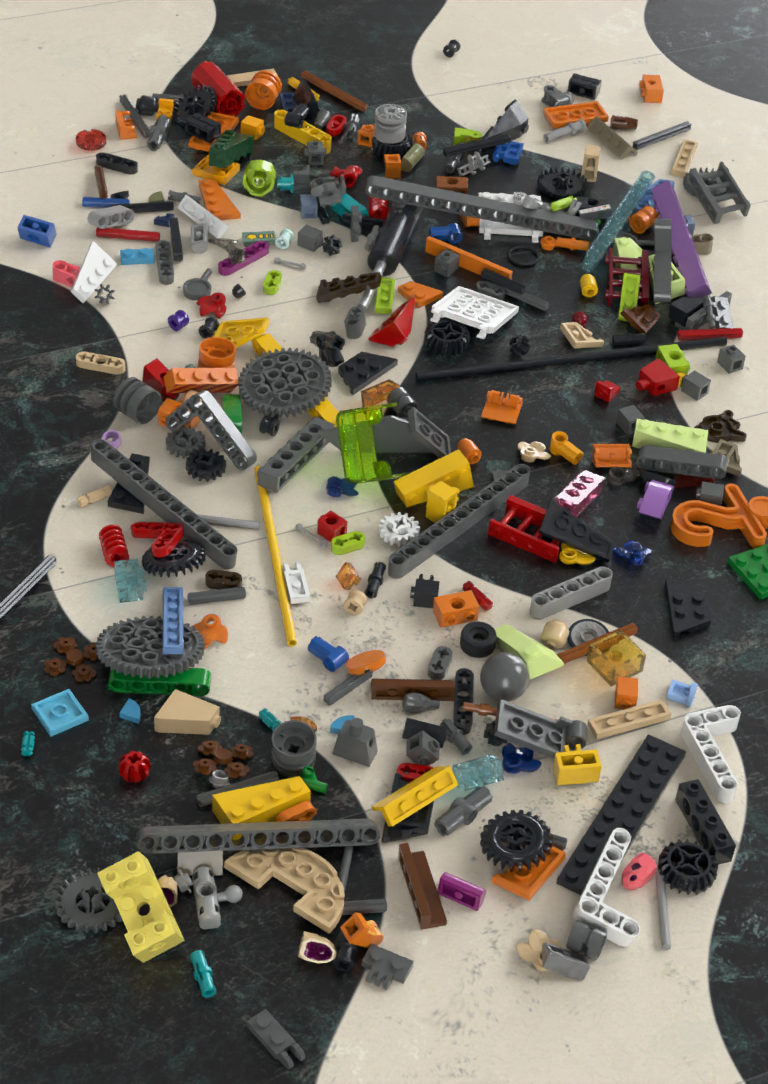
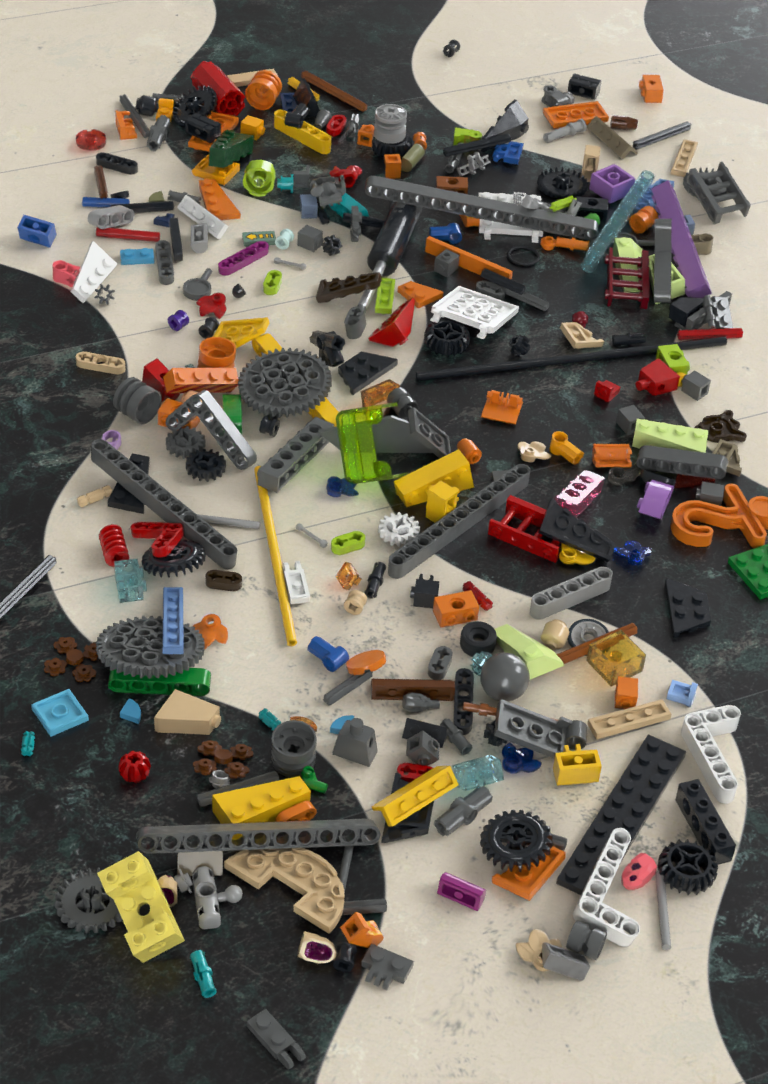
dark grey axle [187,587,246,605] -> none
clear smoke piece [208,238,246,264] -> none
dark grey brick [304,141,326,165] -> none
red brick [317,510,348,542] -> none
light grey pin [364,225,381,252] -> none
red piece [369,196,389,220] -> none
reddish brown panel [398,843,447,930] -> none
flat silver slope [578,204,612,220] -> none
yellow brick [580,274,598,297] -> none
lime plate [618,273,641,321] -> none
reddish brown wing [620,304,661,334] -> none
dark grey brick [717,344,746,374] -> none
none -> clear light blue gear [470,651,493,676]
none -> medium lavender brick [590,164,636,204]

